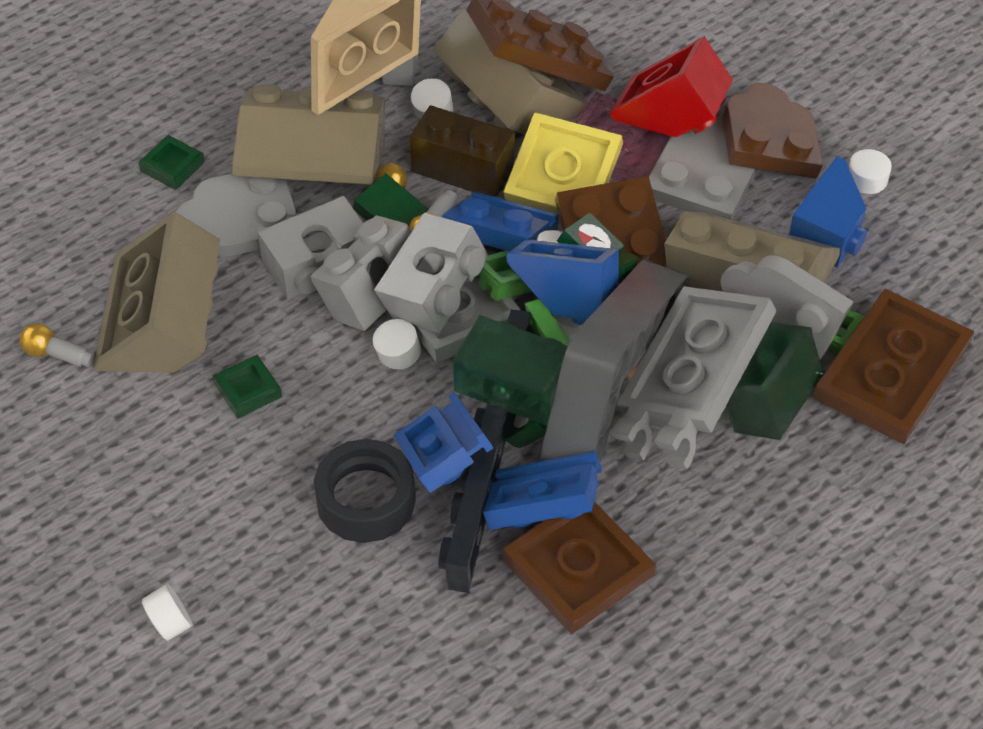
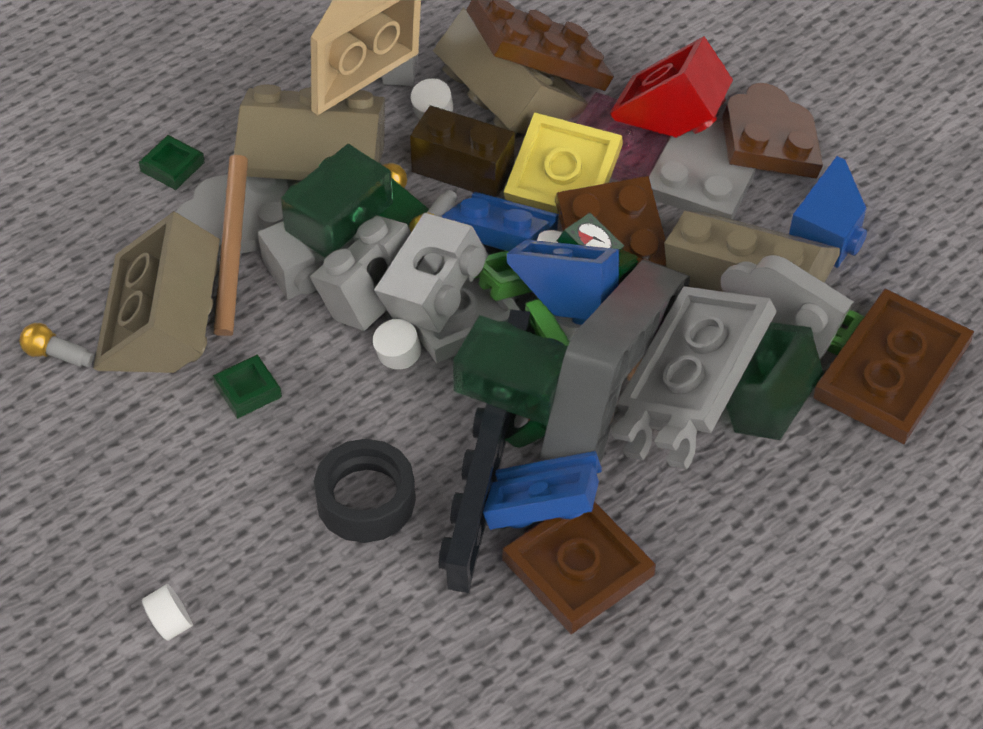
blue plate [394,392,493,493] -> none
white piece [849,149,892,194] -> none
none -> medium nougat bar [214,155,248,336]
none -> clear green brick [281,143,393,258]

